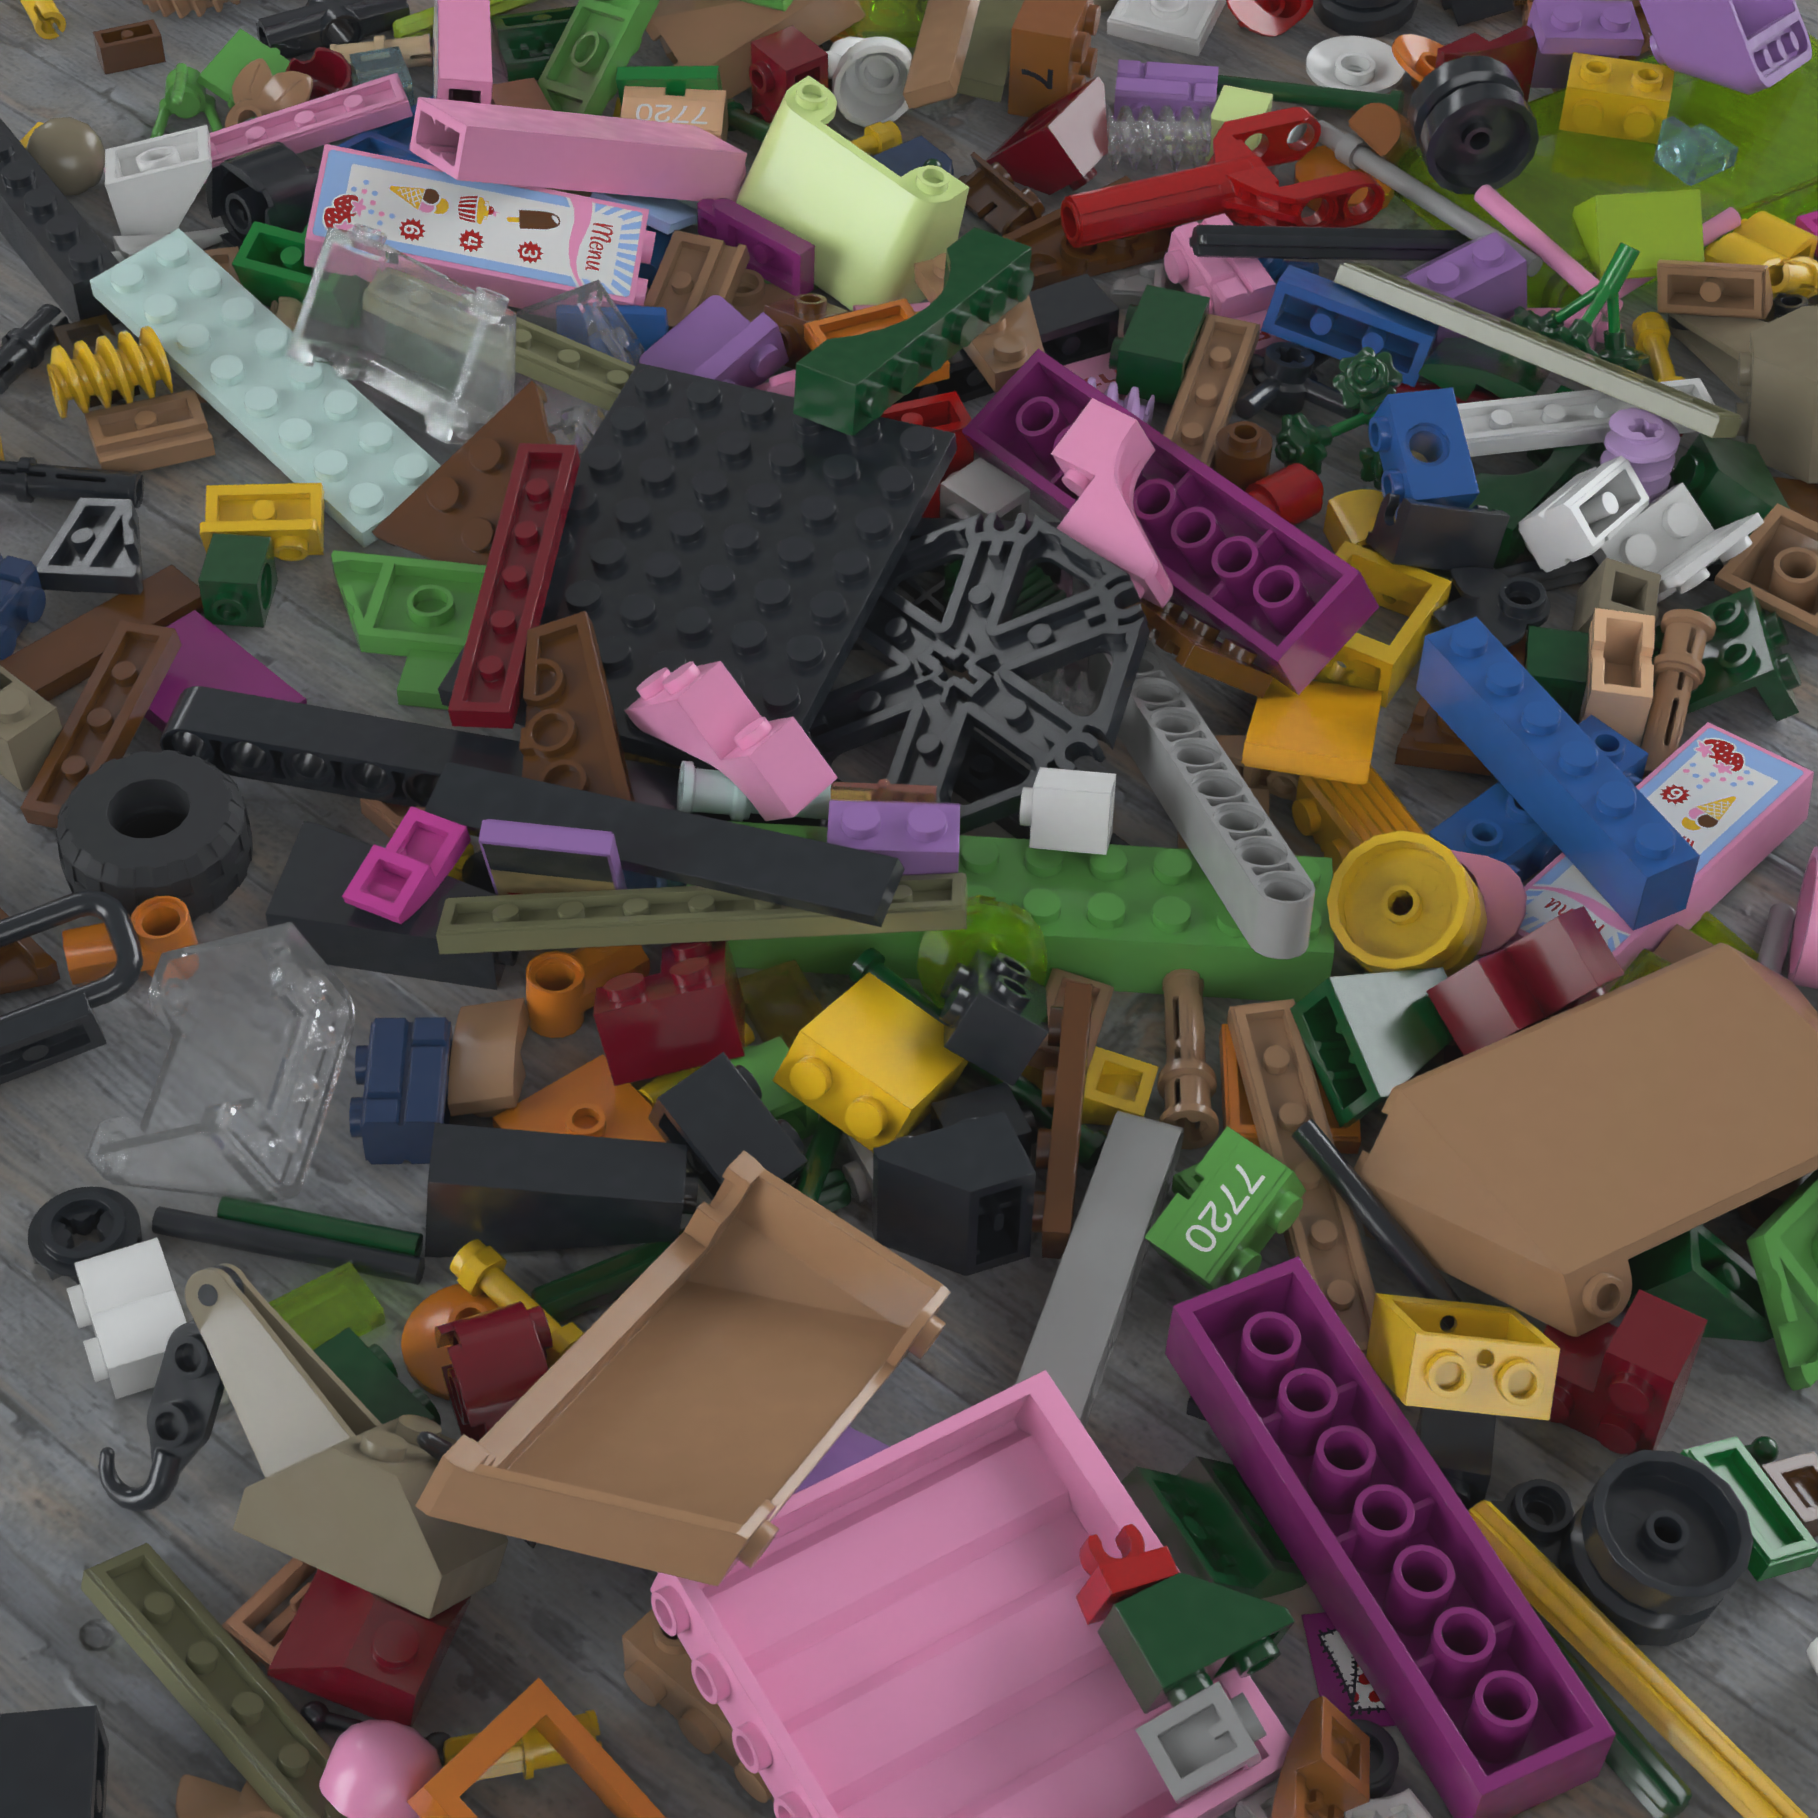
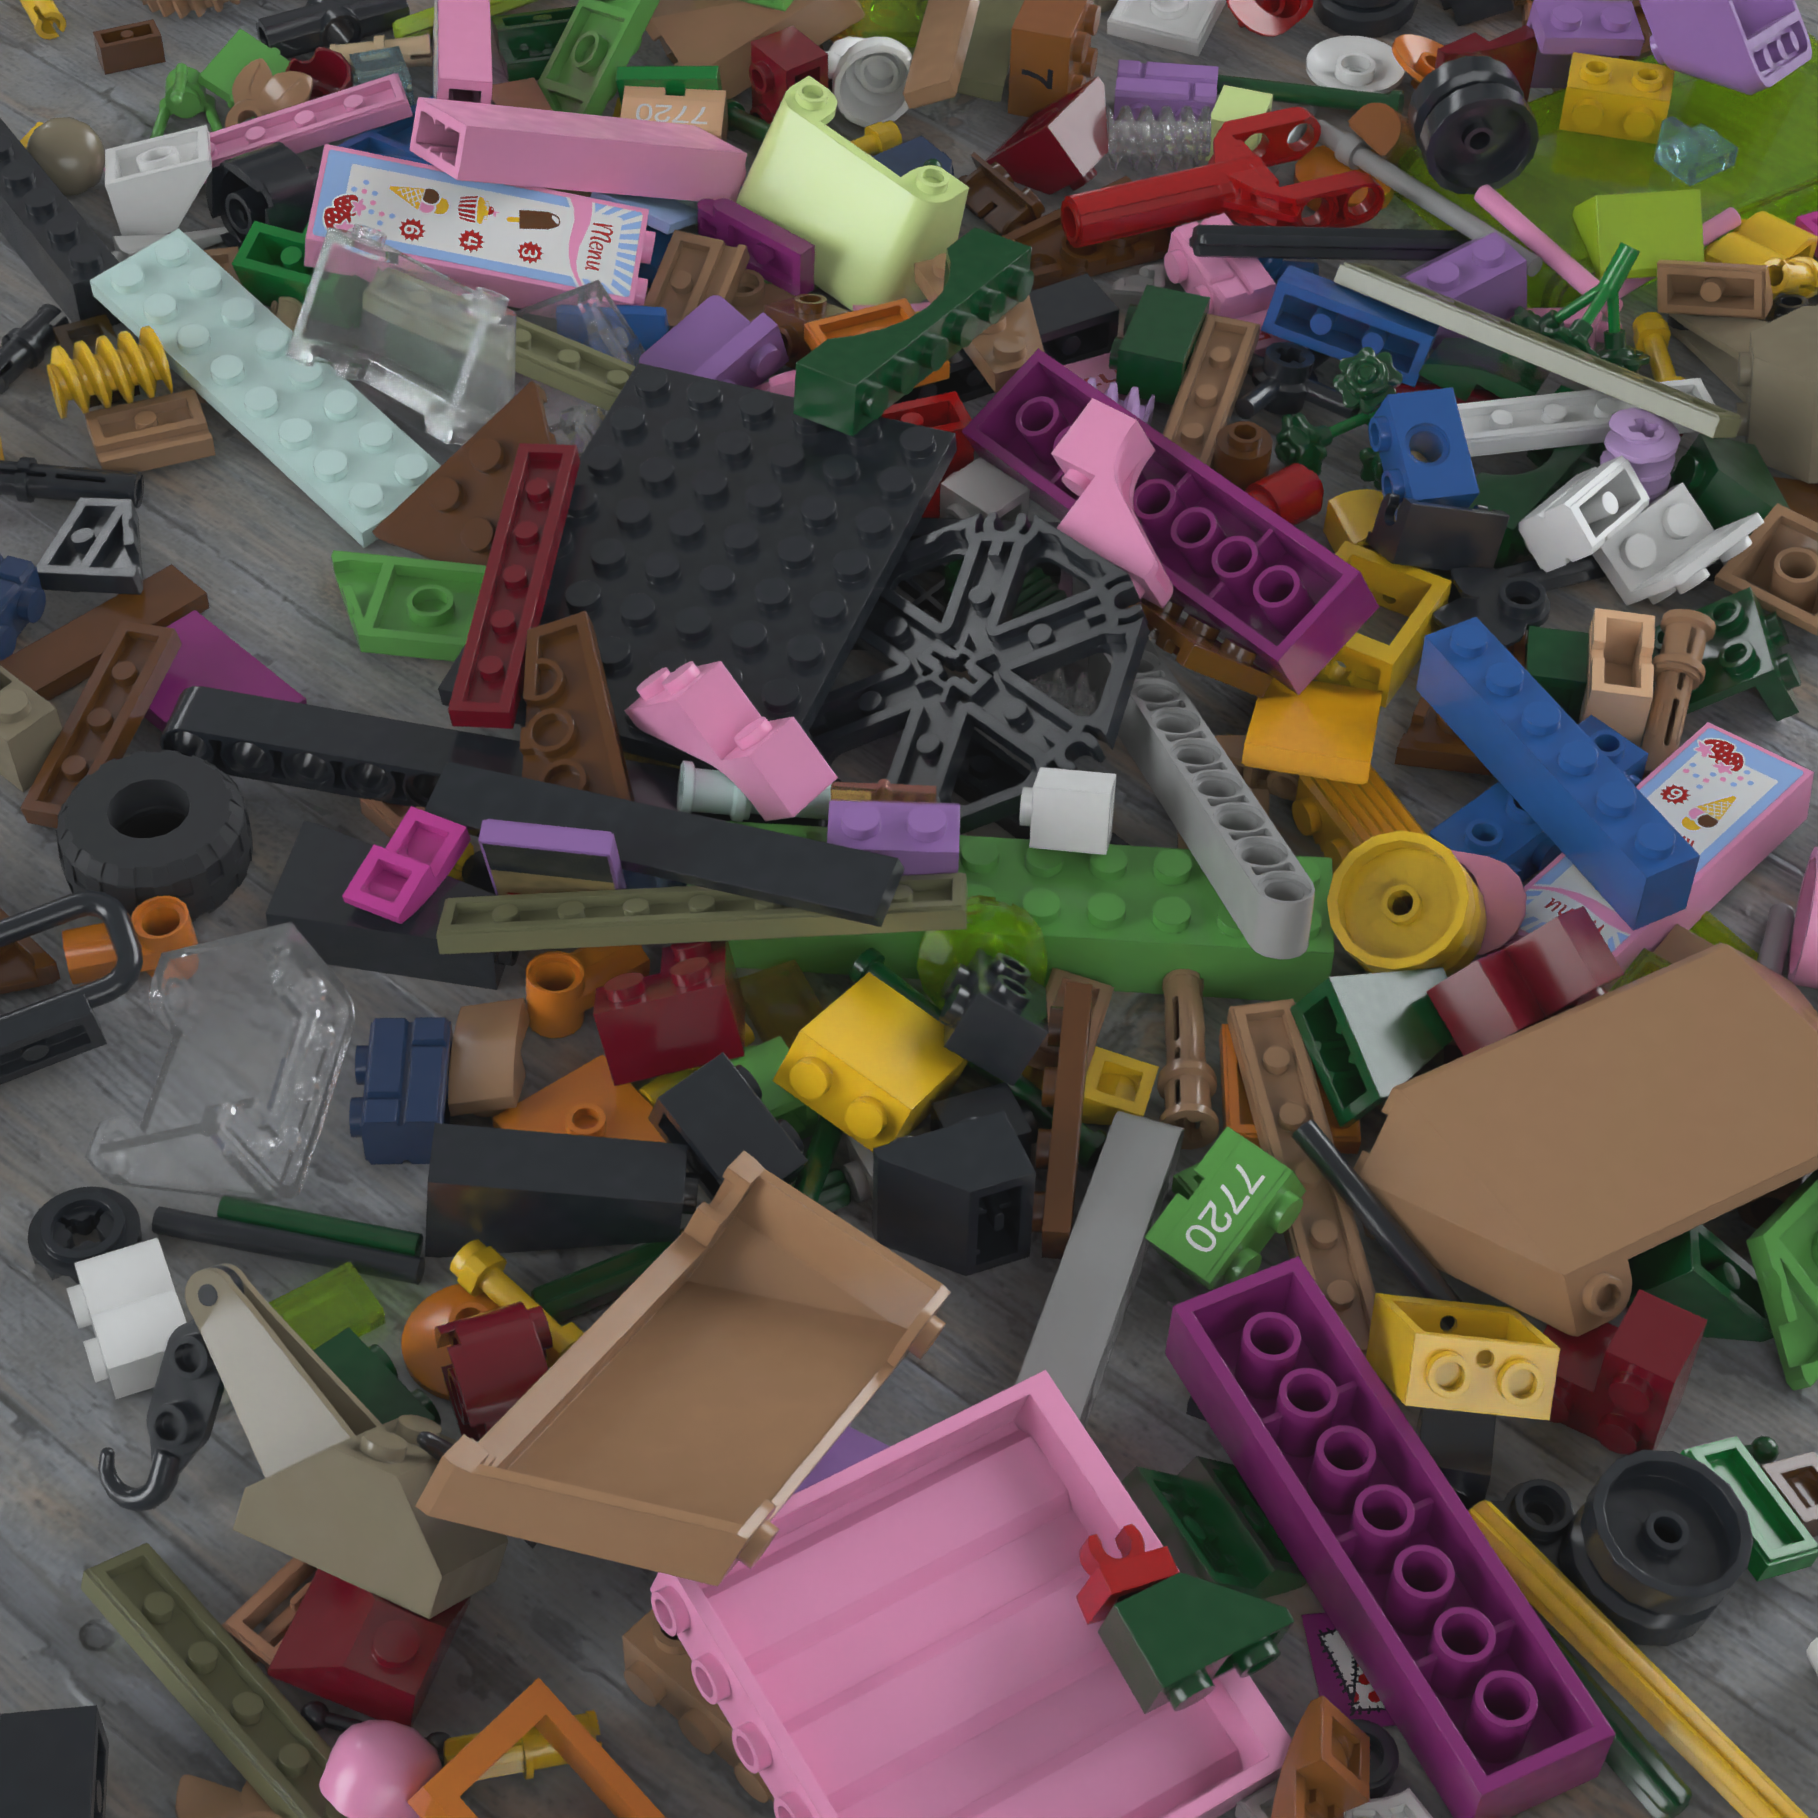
dark green brick [198,533,278,628] -> none
yellow bracket [199,483,325,561] -> none
bright green tile [397,649,459,710] -> none
light grey bracket [1135,1681,1267,1804] -> none
dark tan brick [1572,557,1661,633] -> none

